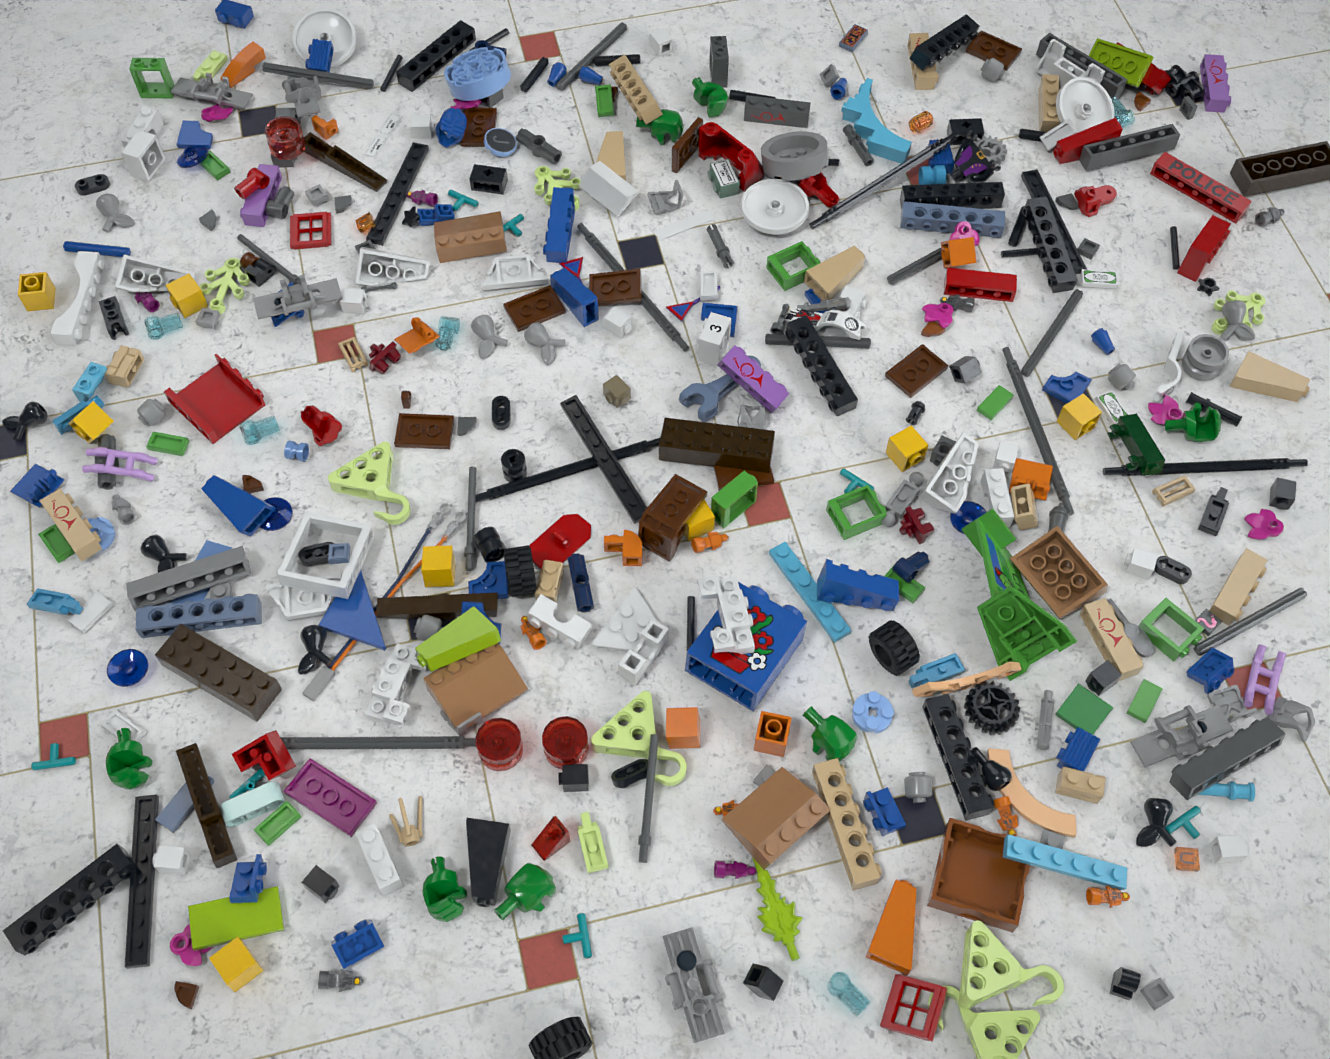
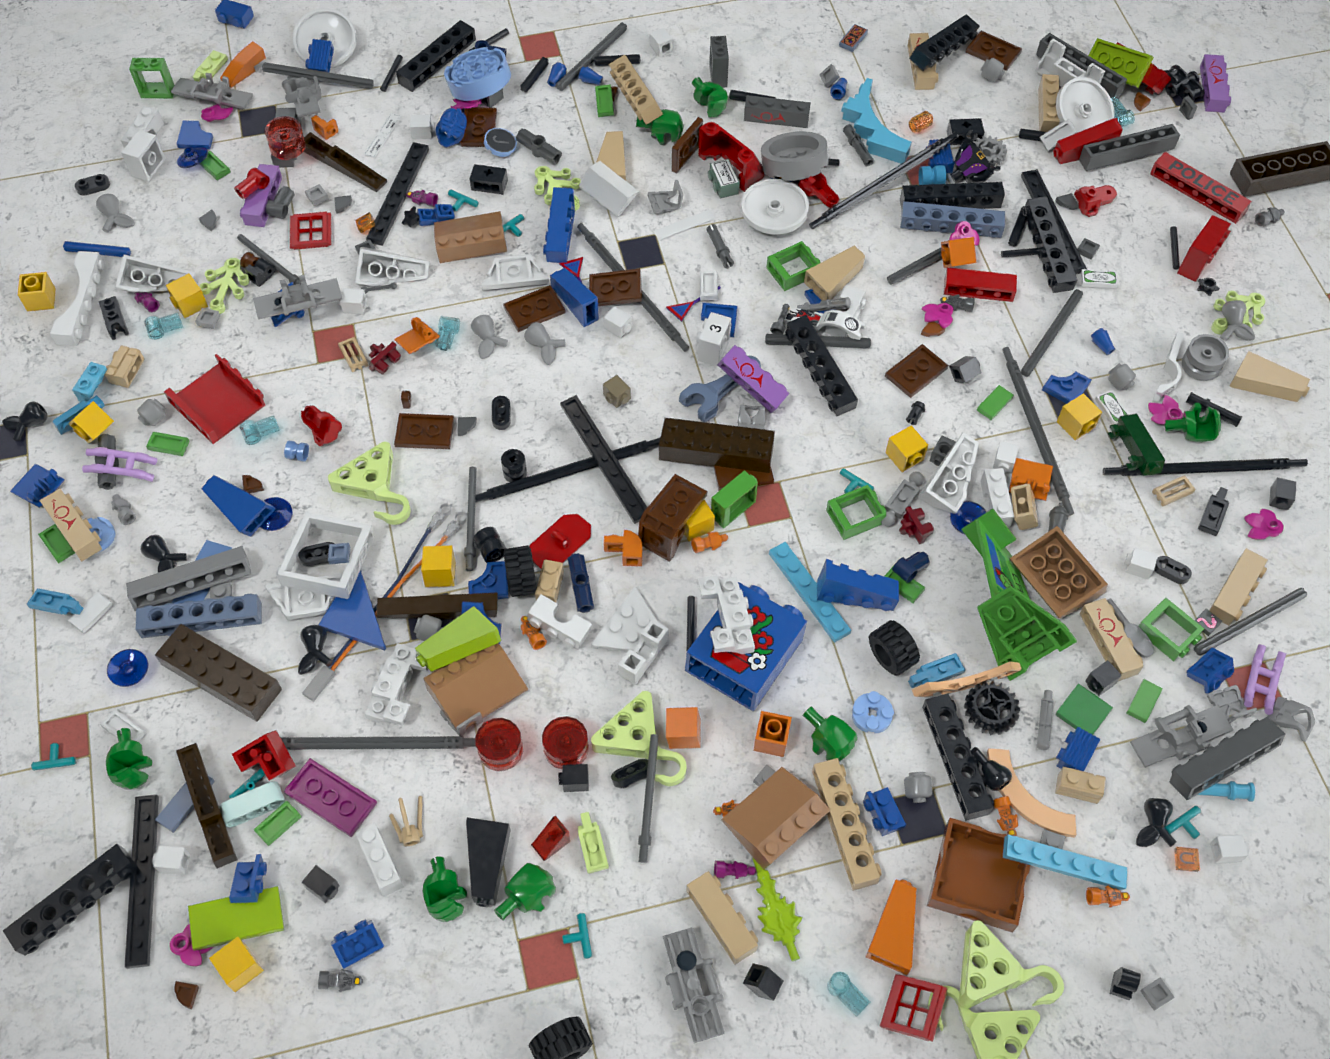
none -> tan brick [686,871,759,965]

